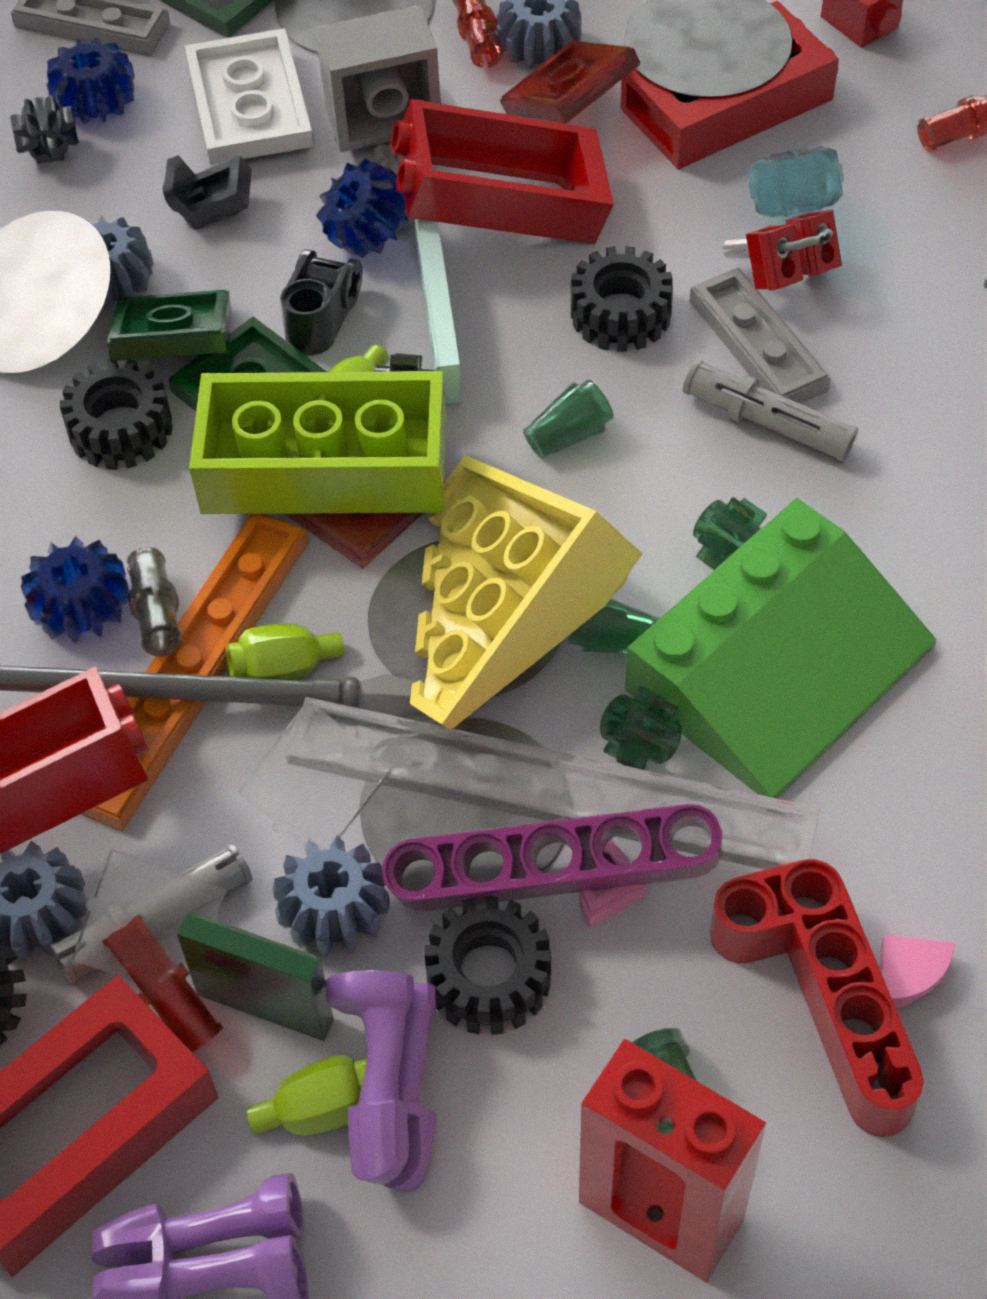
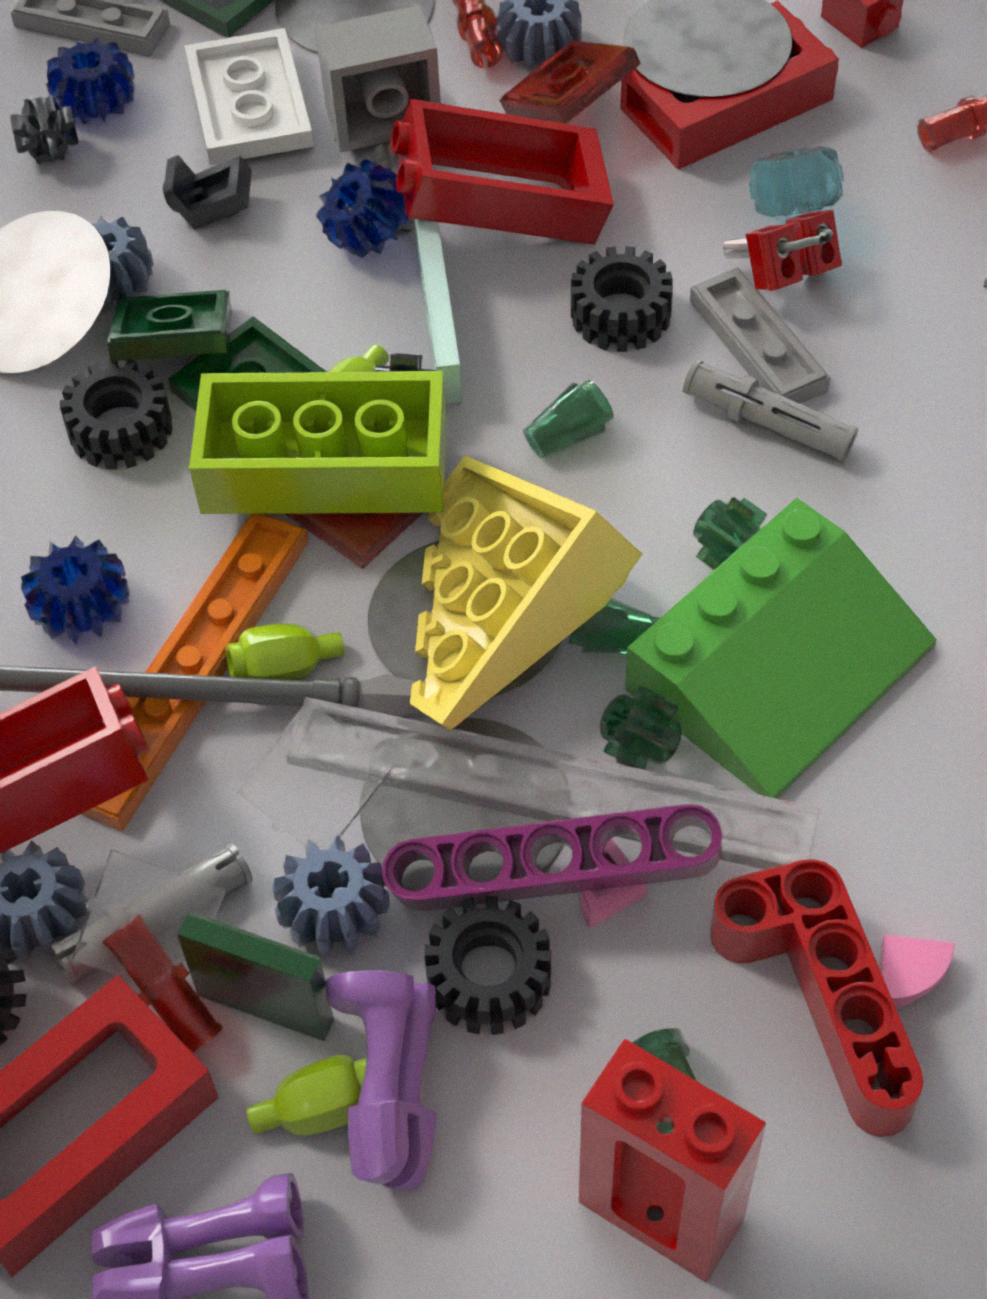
clear smoke pin [126,547,182,657] -> none
black piece [280,249,363,356] -> none

